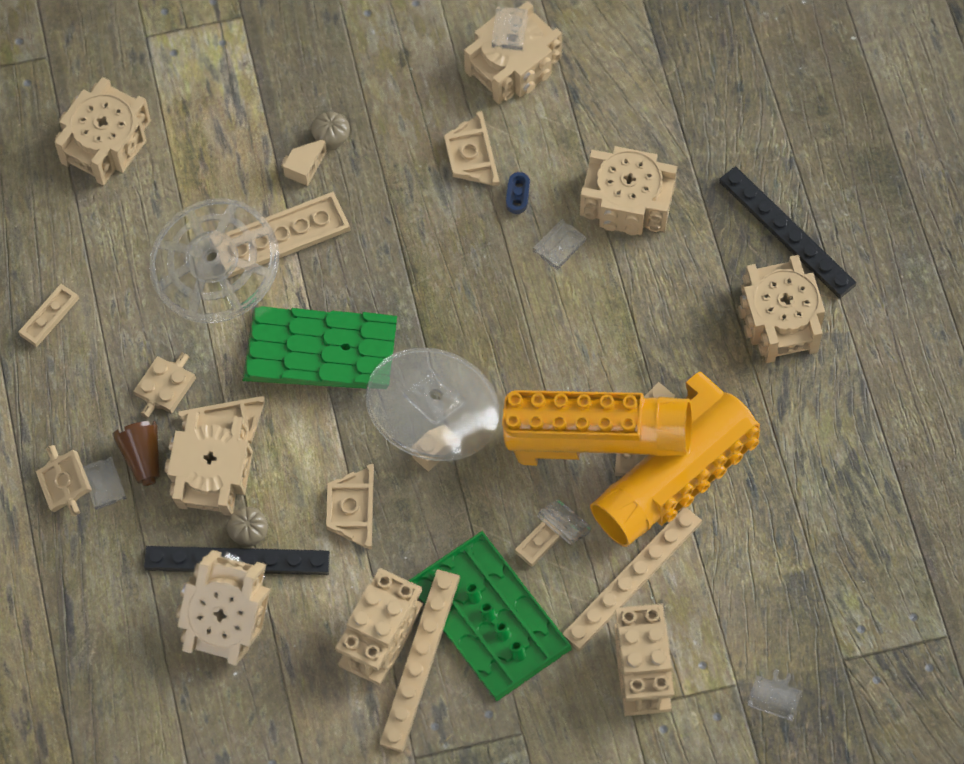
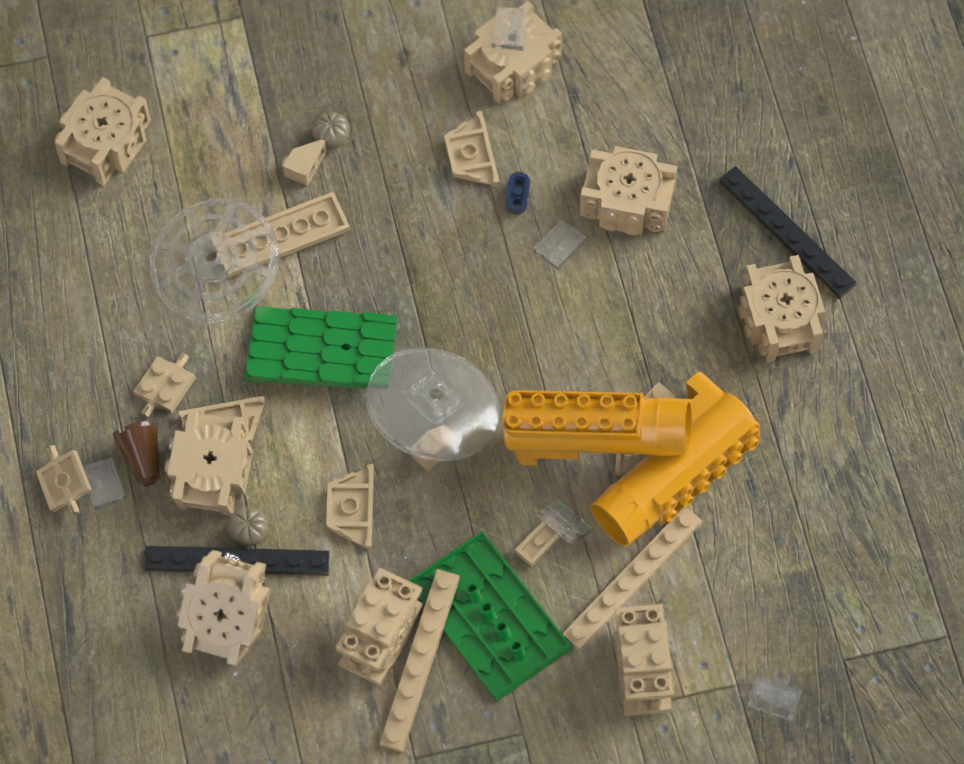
tan plate [19,284,79,347] -> none

